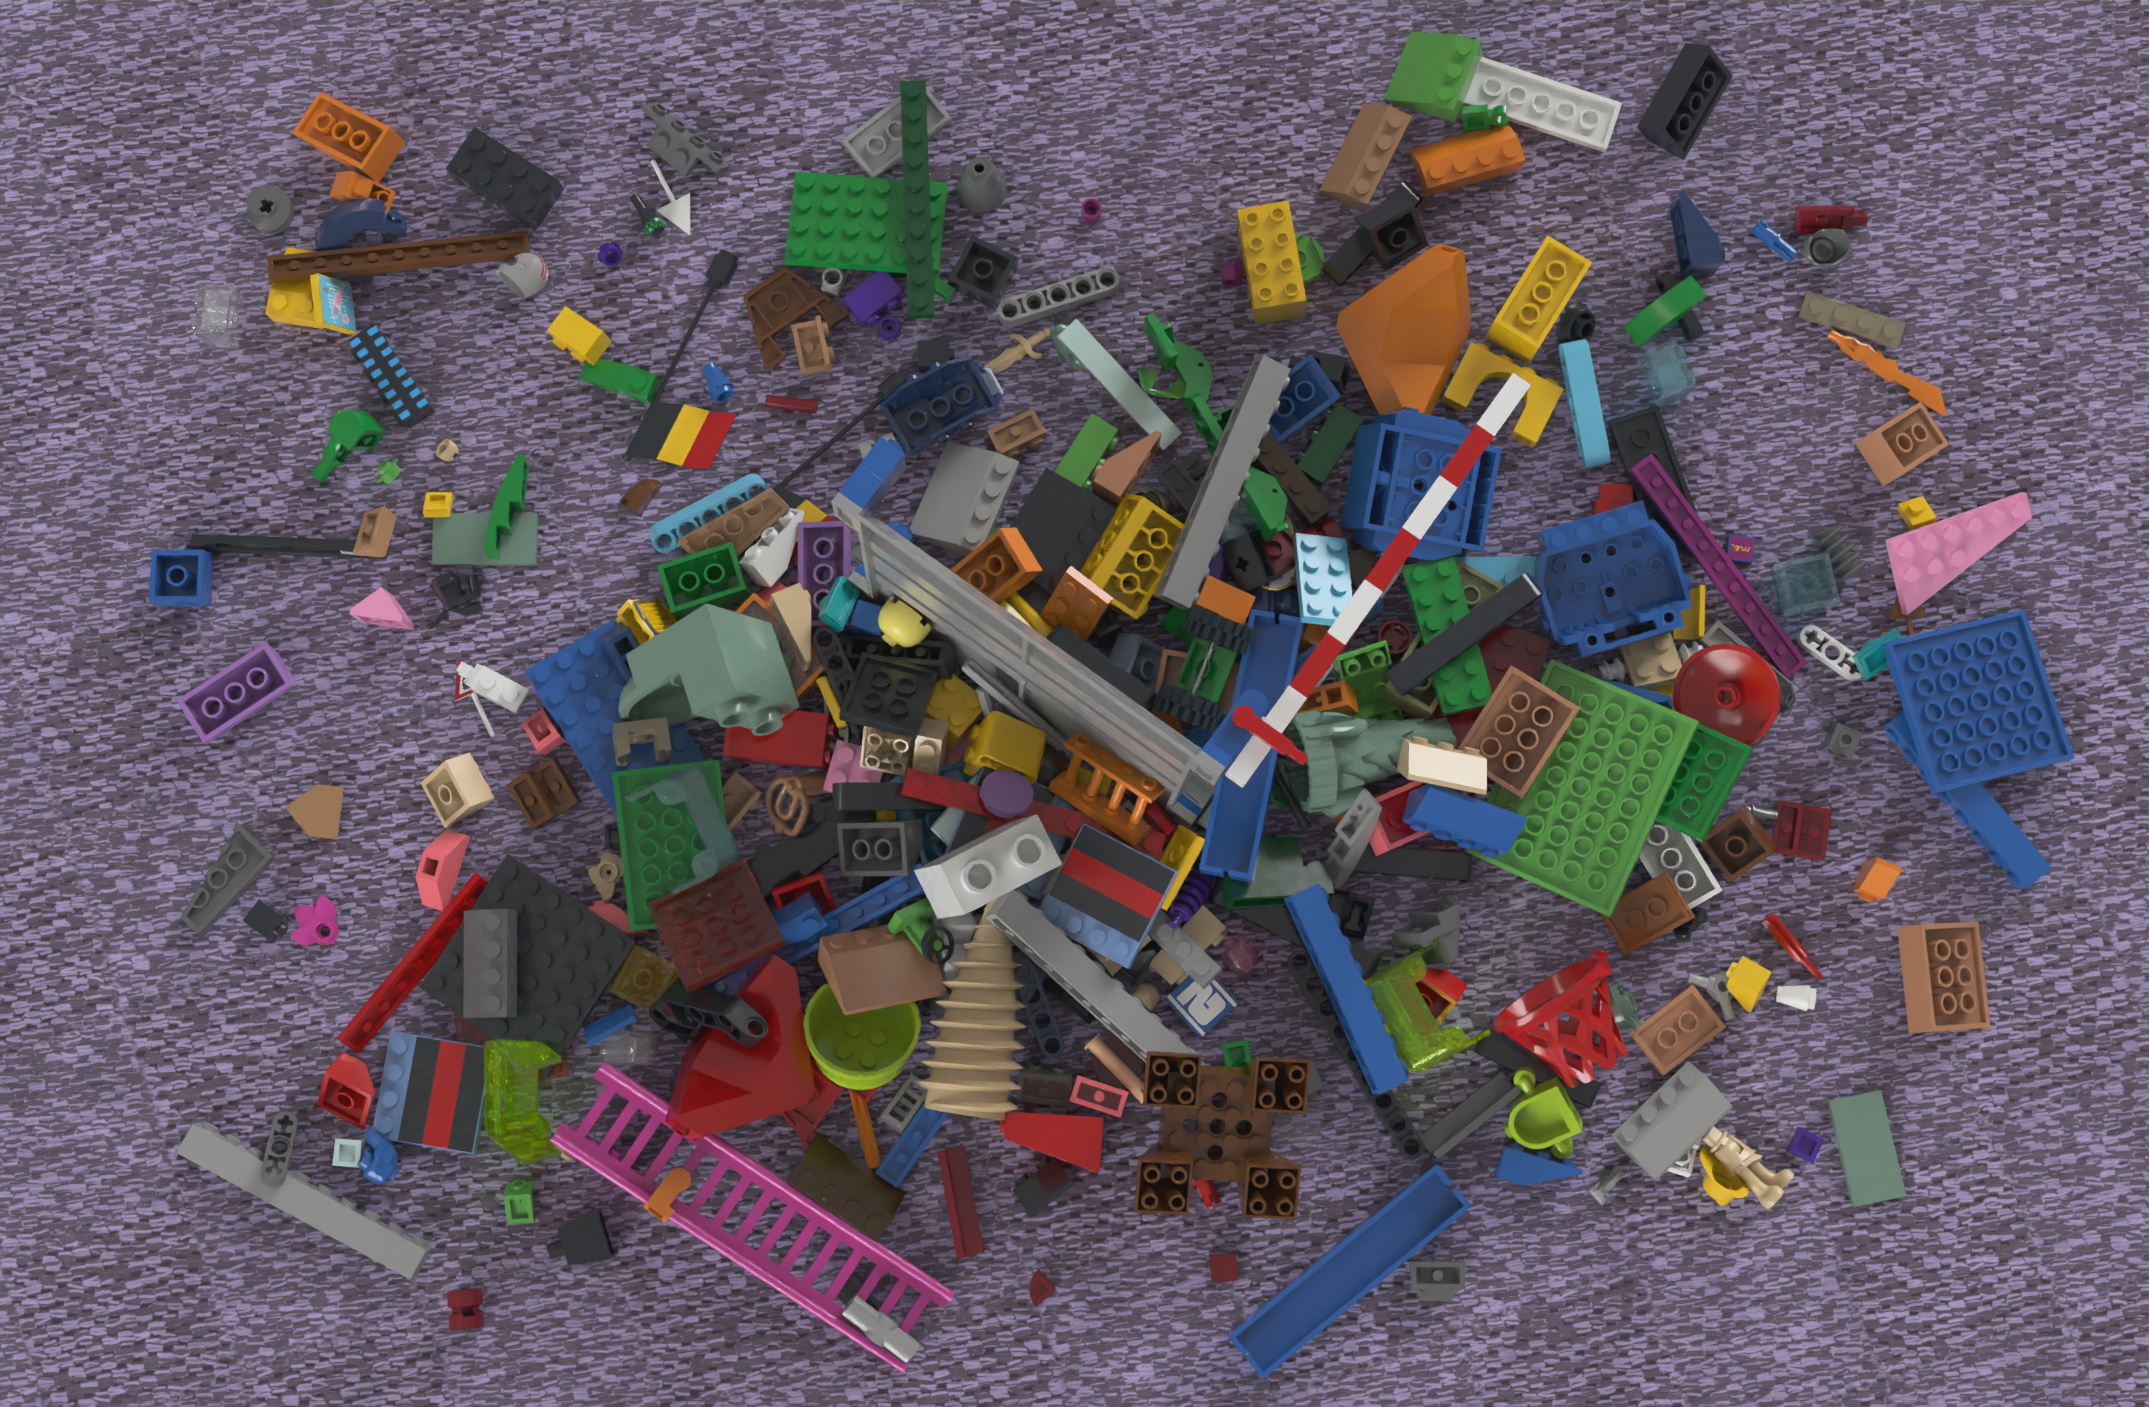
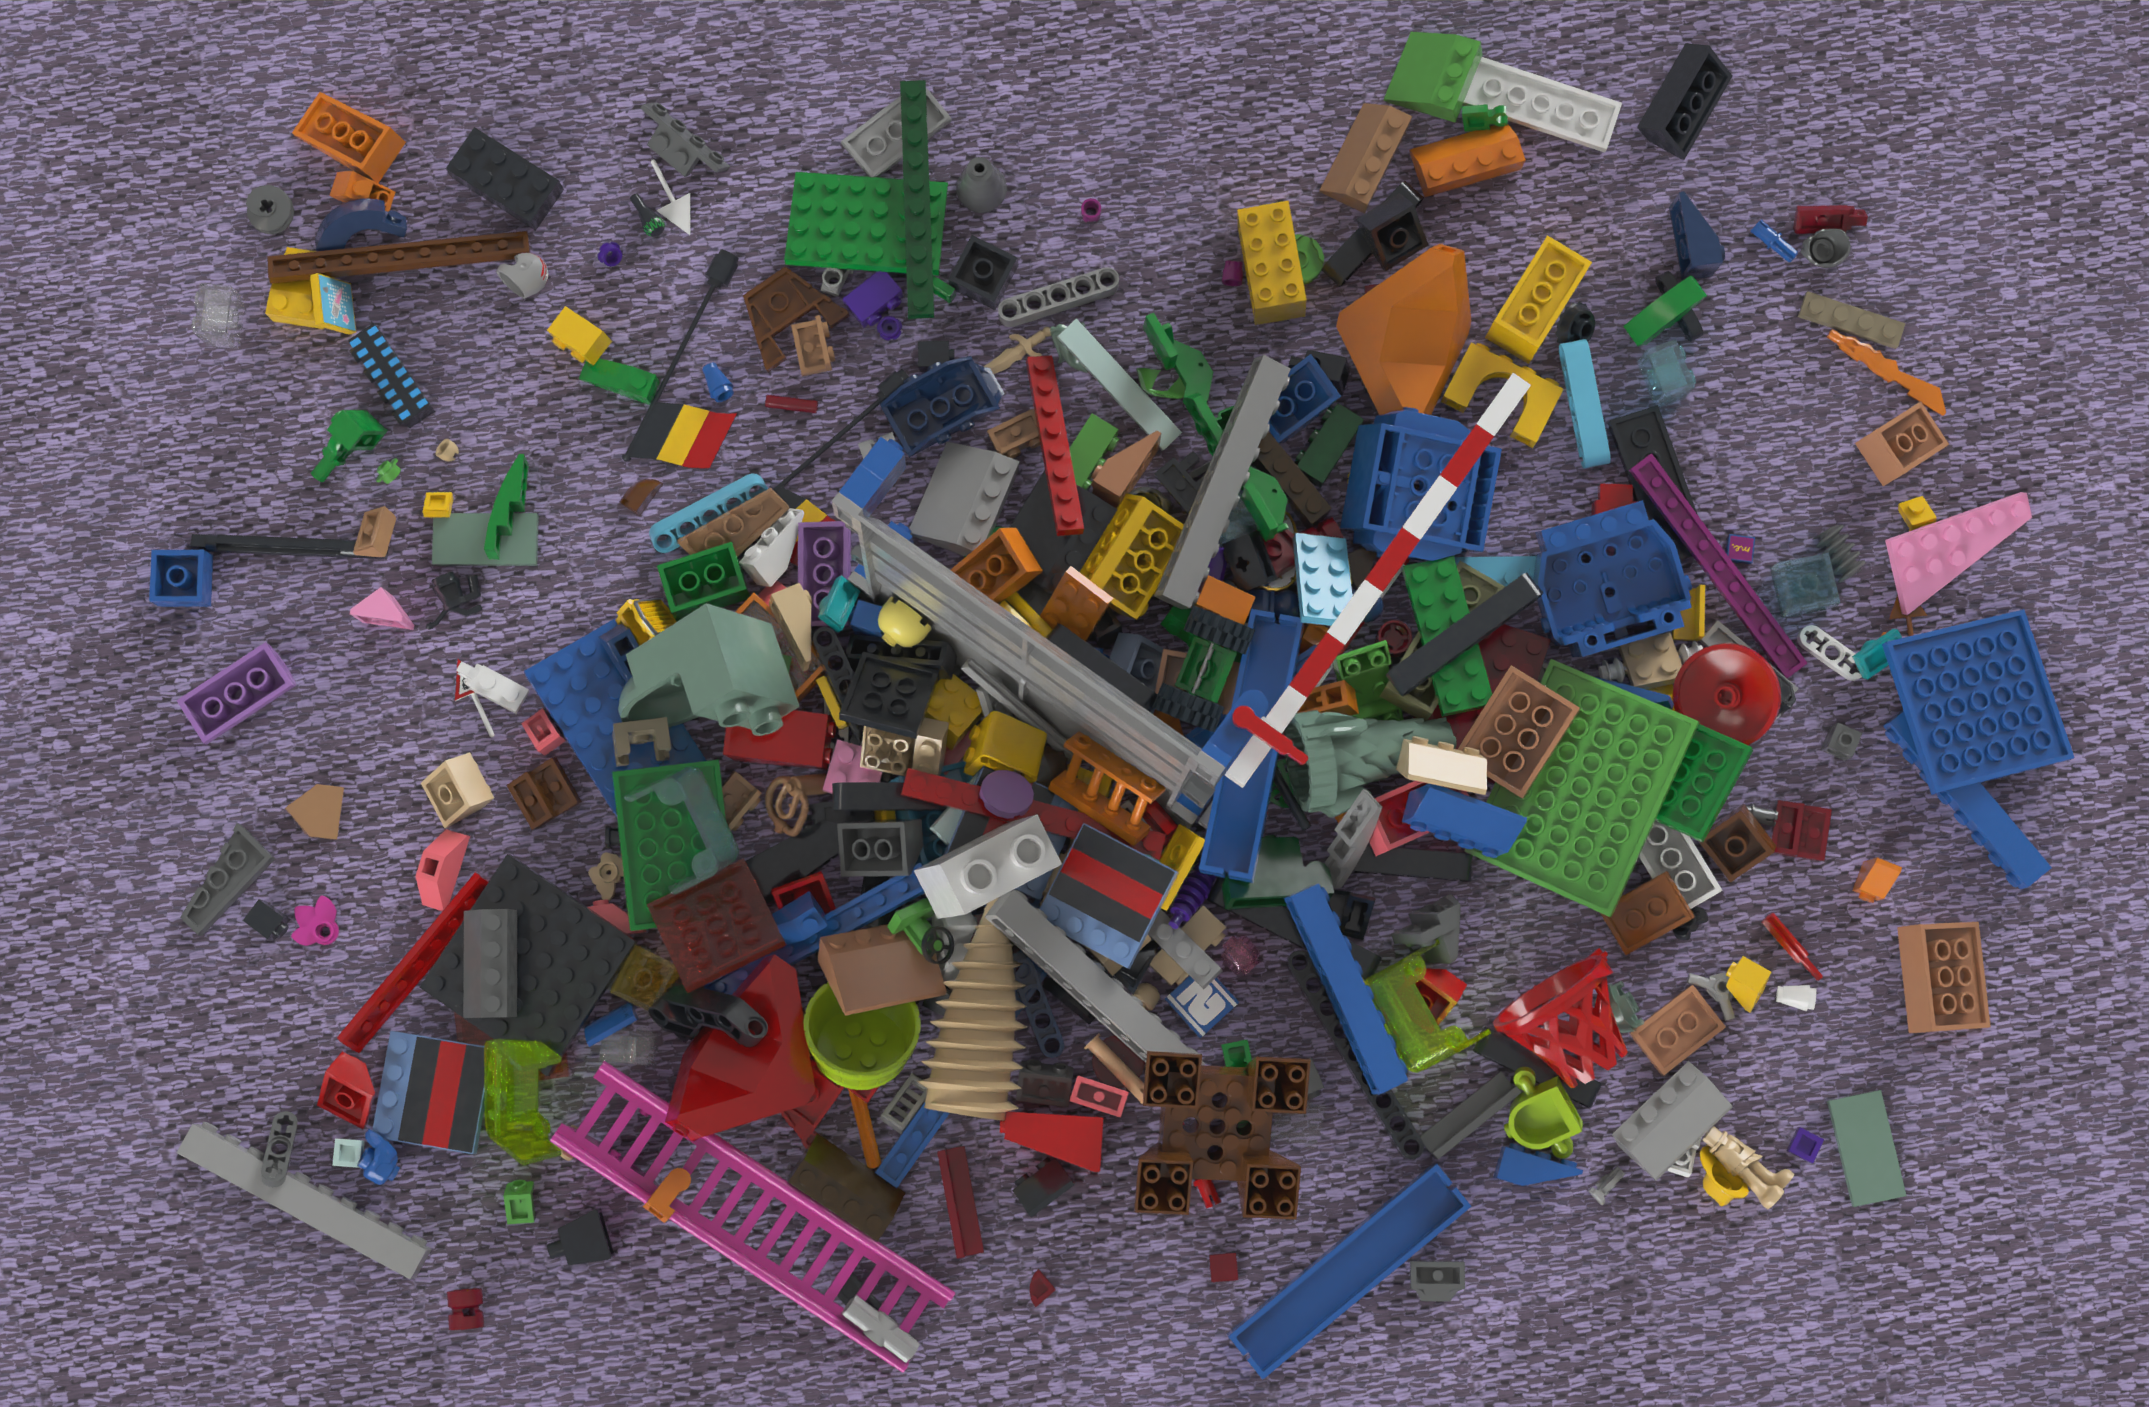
none -> red plate [1026,355,1084,536]

